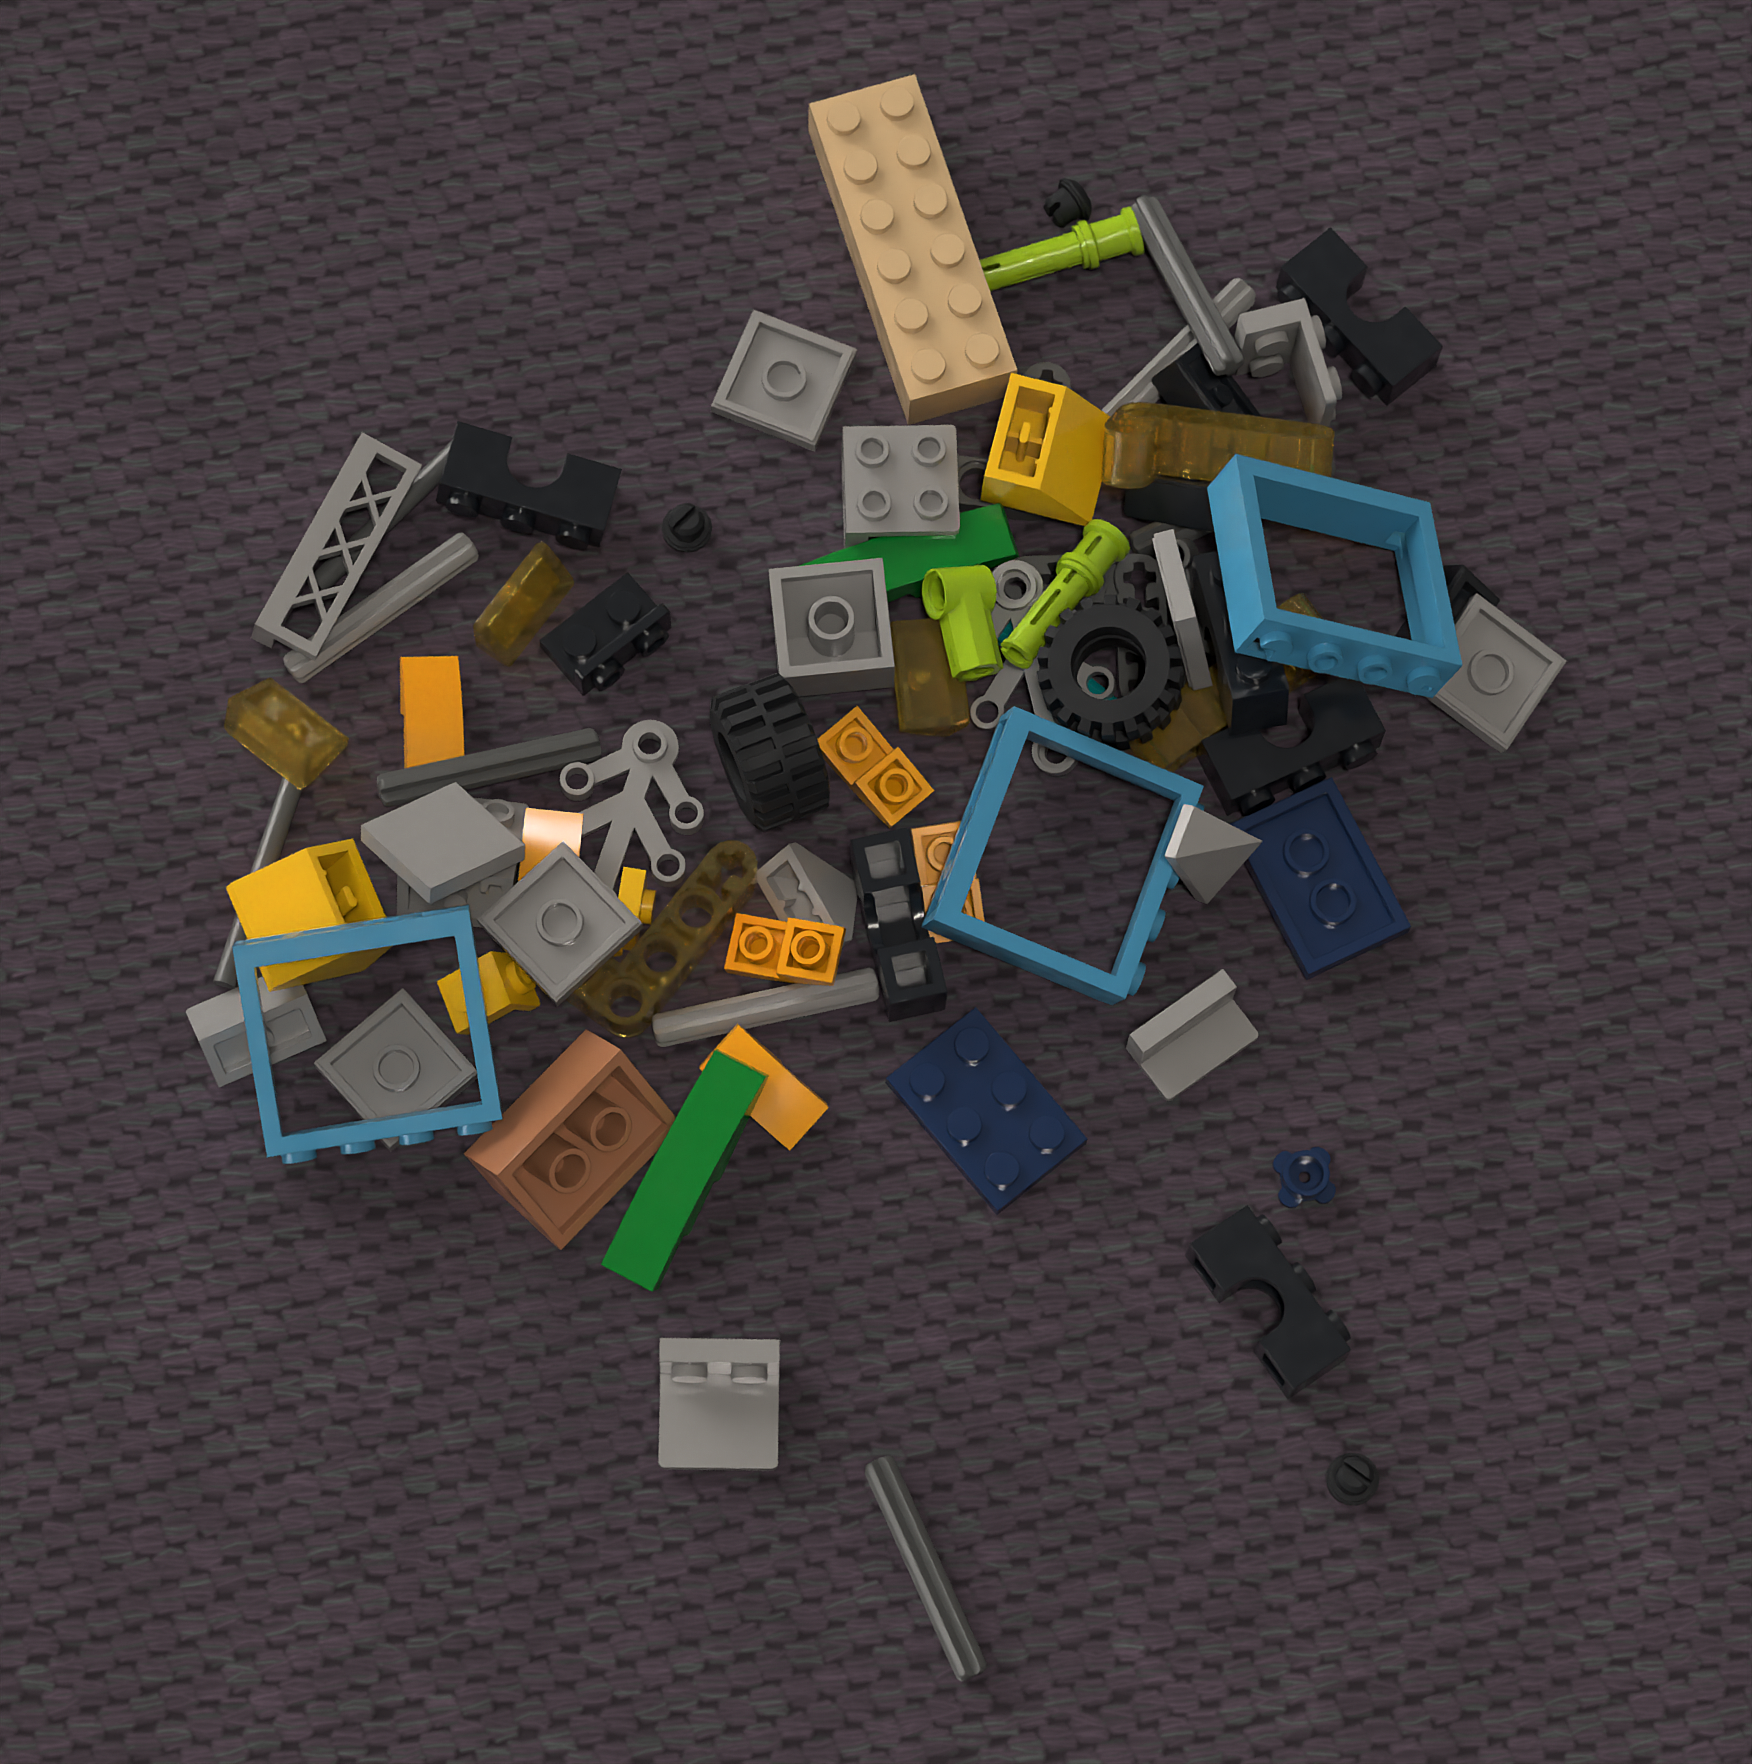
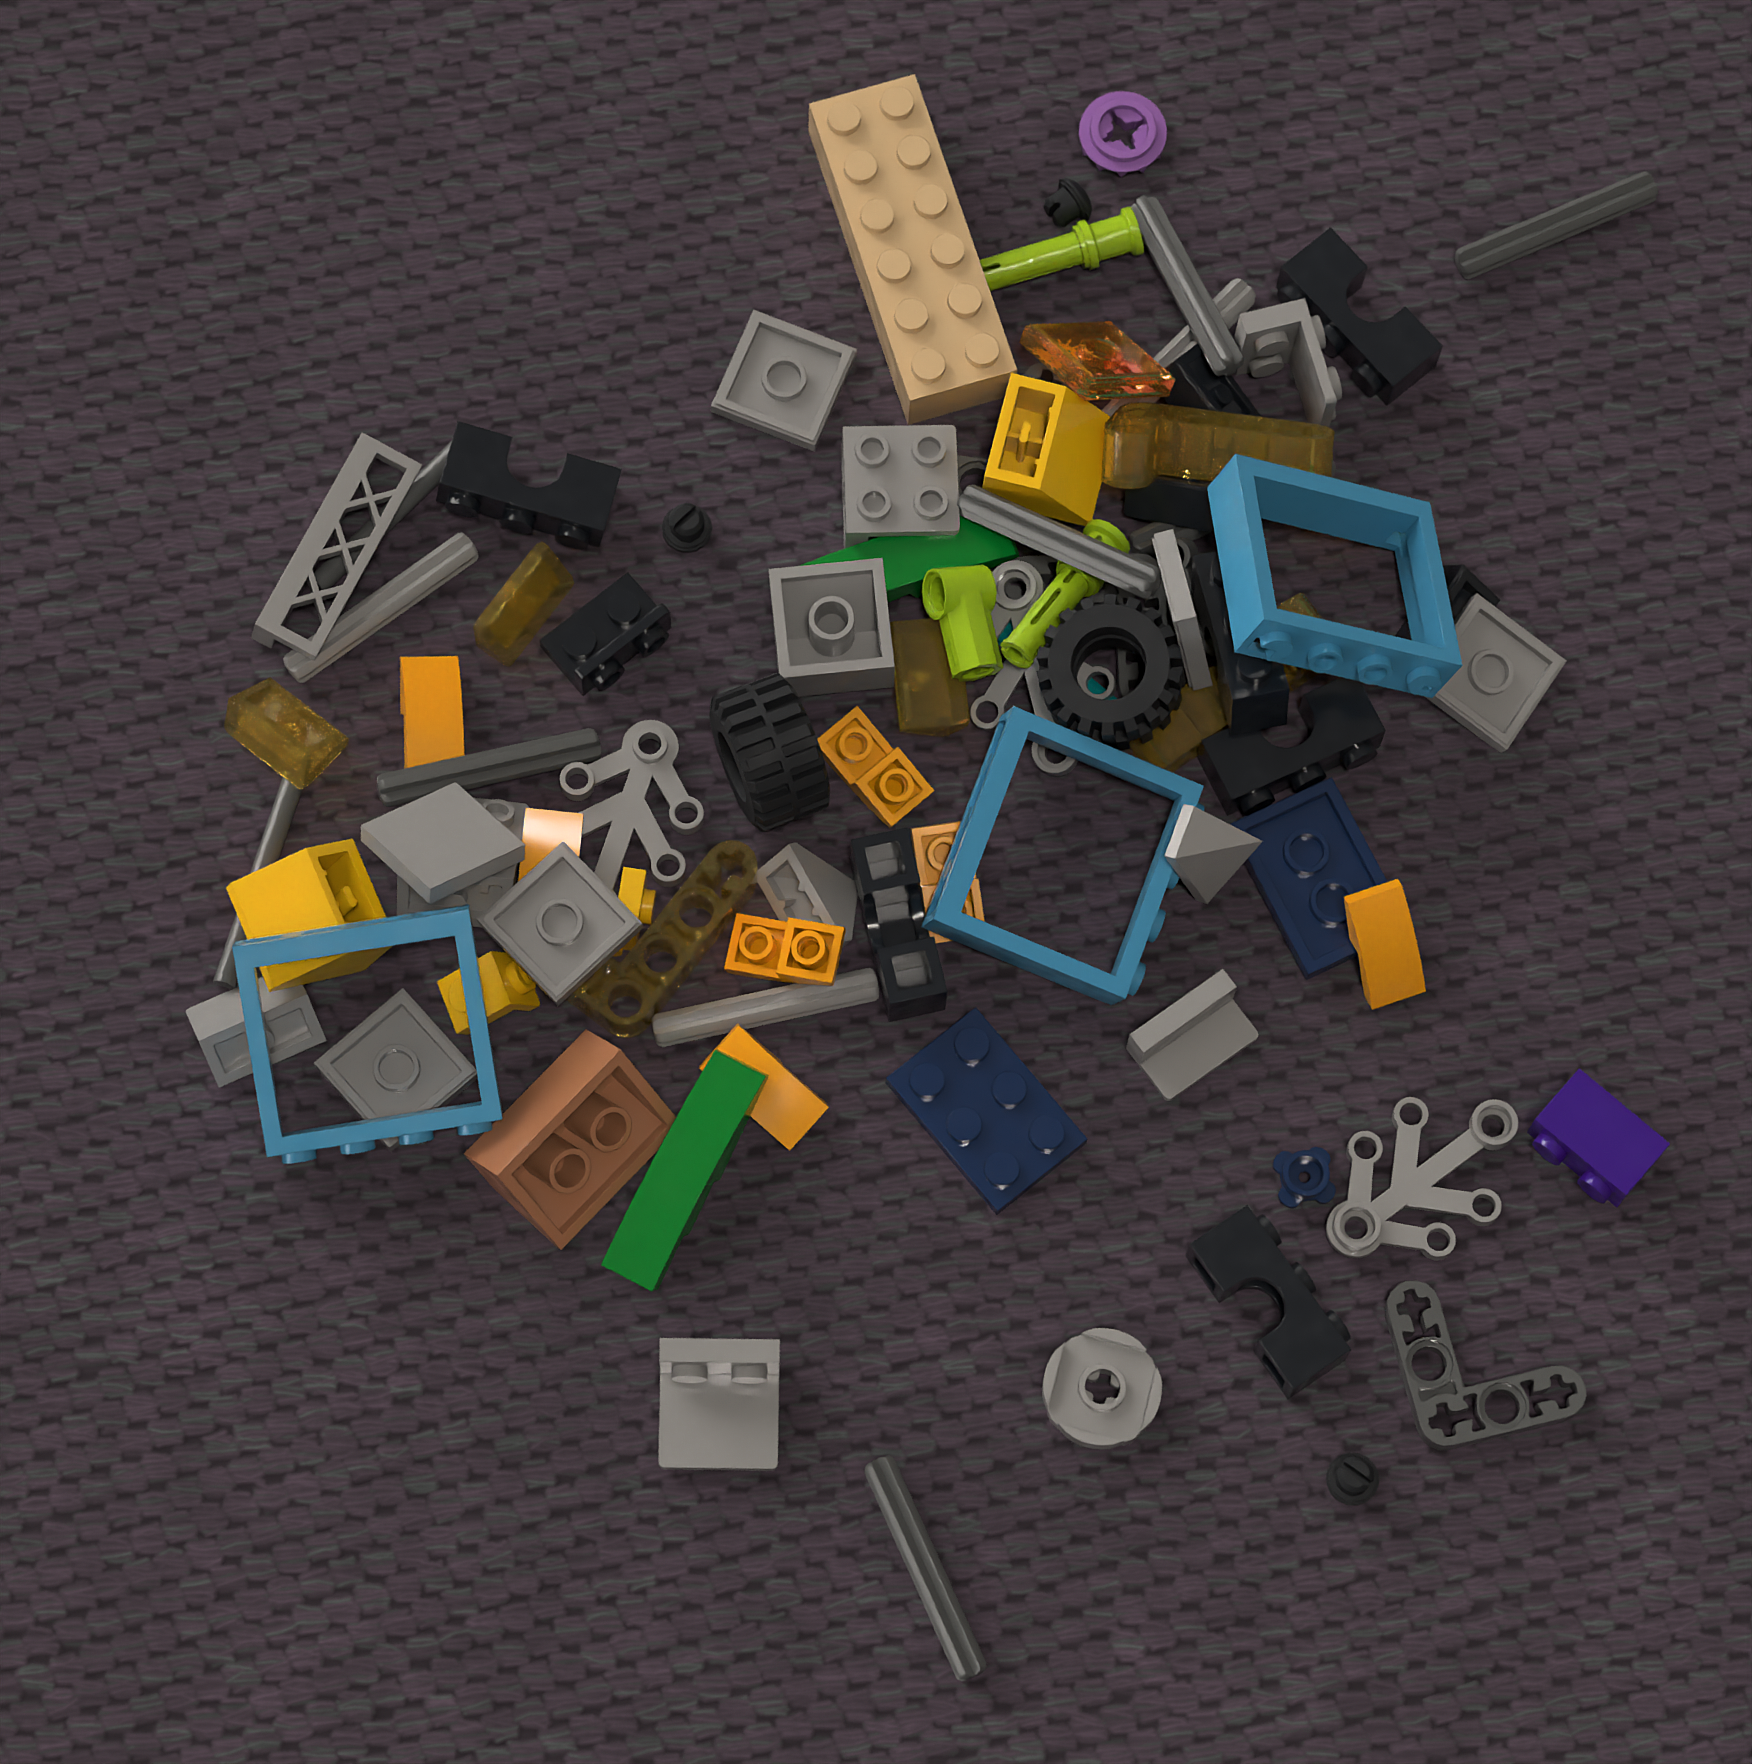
none -> dark grey axle [957,485,1162,599]
none -> clear orange tile [1019,321,1175,401]
none -> light grey plate [1042,1328,1162,1450]
none -> medium lavender gear [1078,91,1167,177]
none -> light grey plant [1326,1097,1518,1261]
none -> light orange slope [1344,879,1426,1010]
none -> dark grey beam [1384,1280,1586,1450]
none -> dark grey axle [1454,171,1659,279]
none -> dark purple brick [1527,1068,1670,1207]

